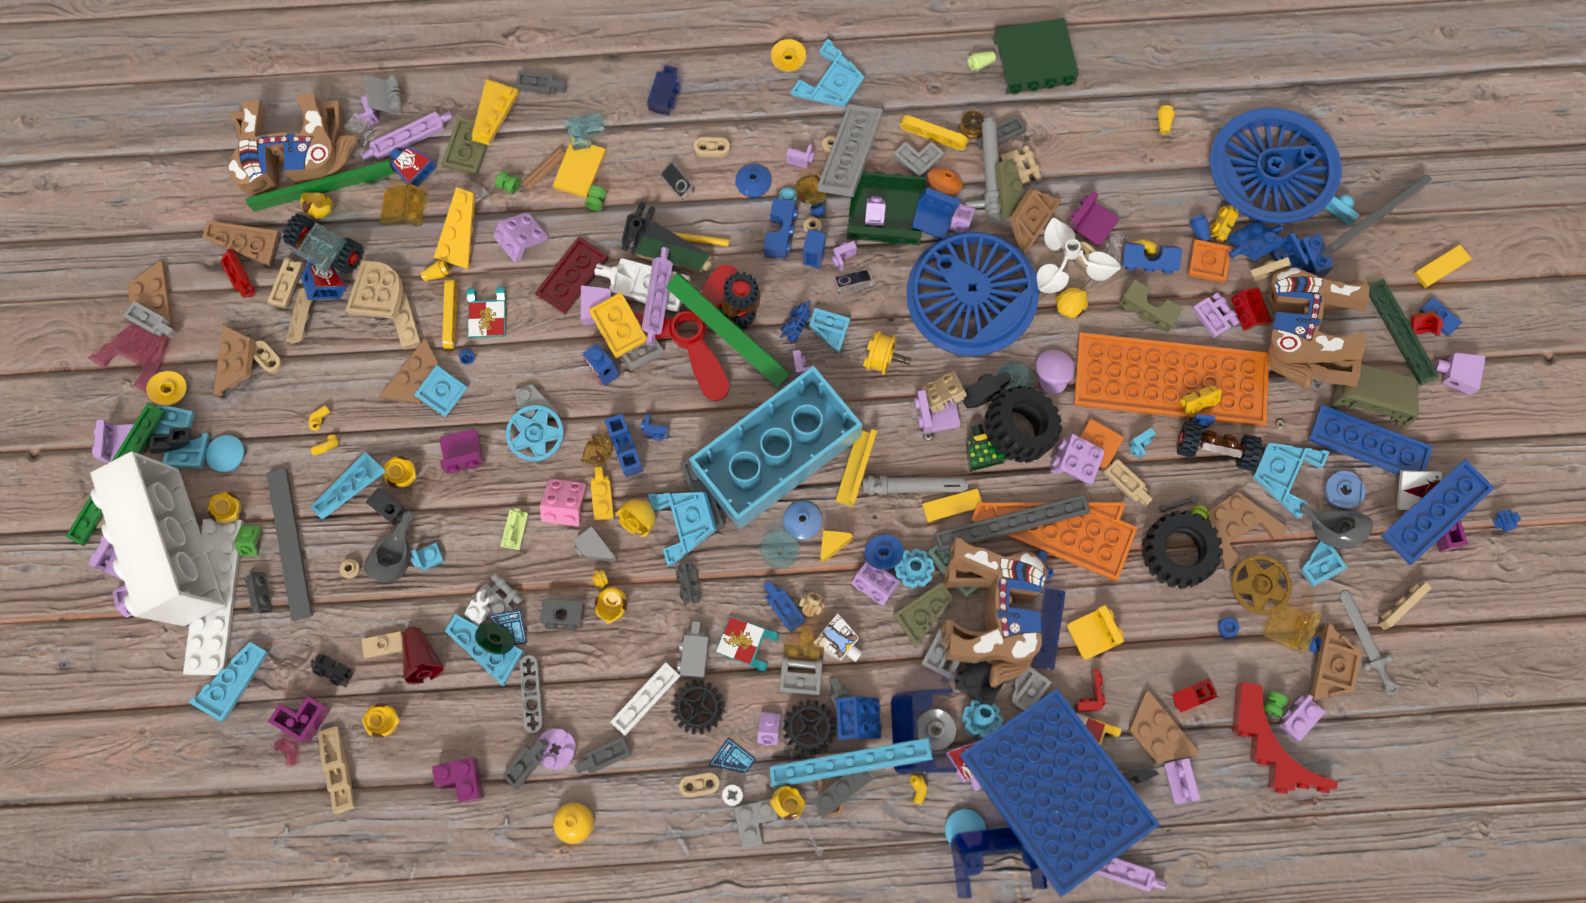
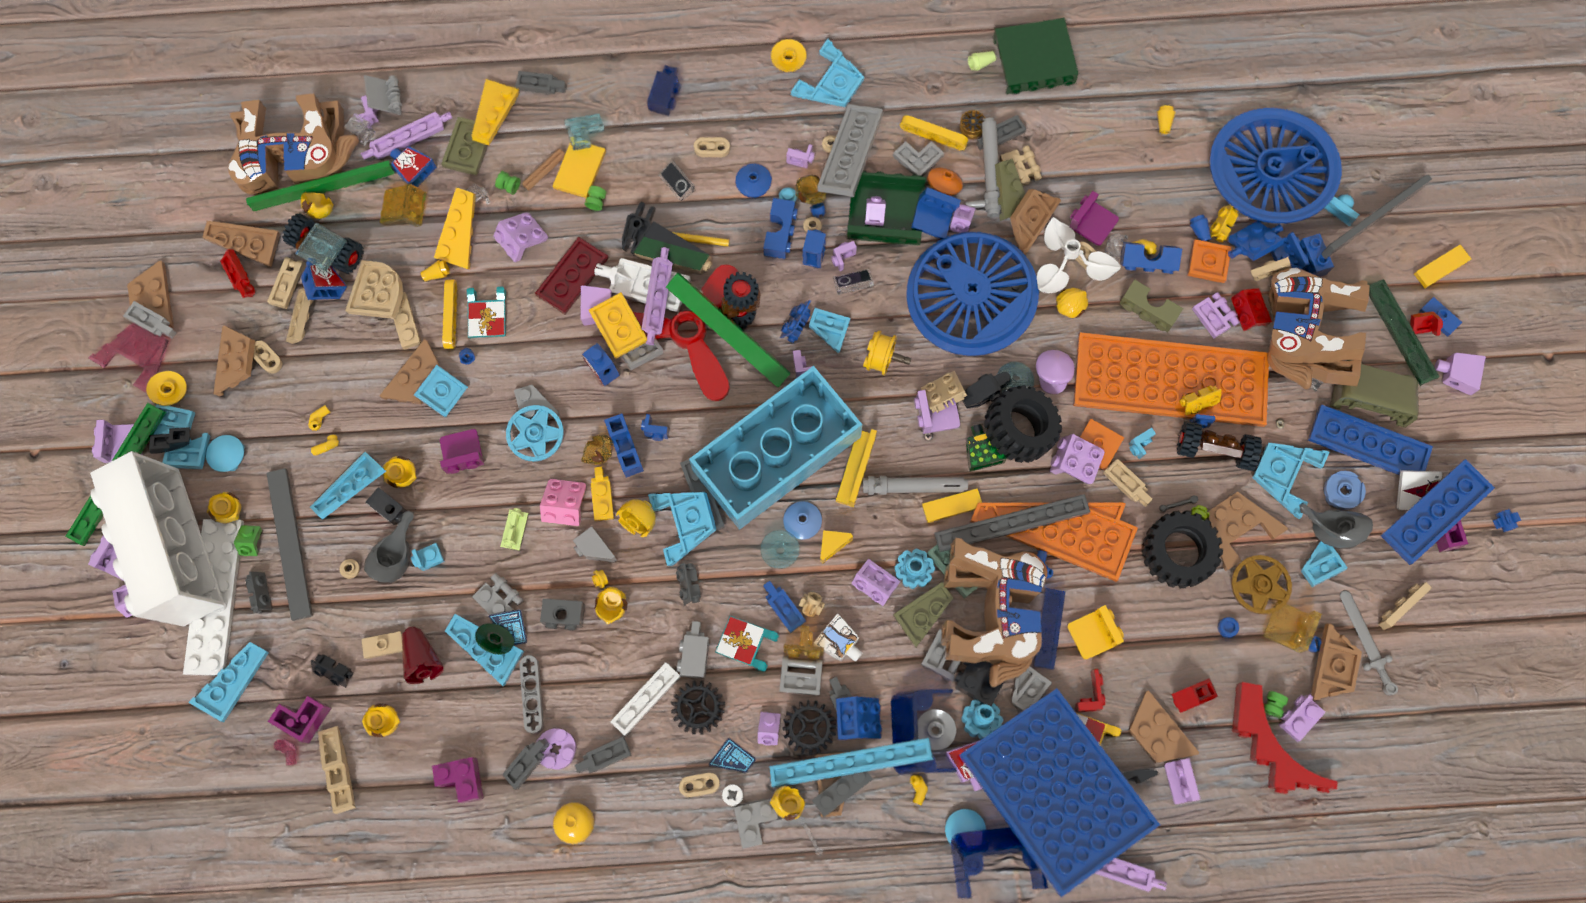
white plate [464,589,494,626] -> none
blue dish [864,535,904,570] -> none

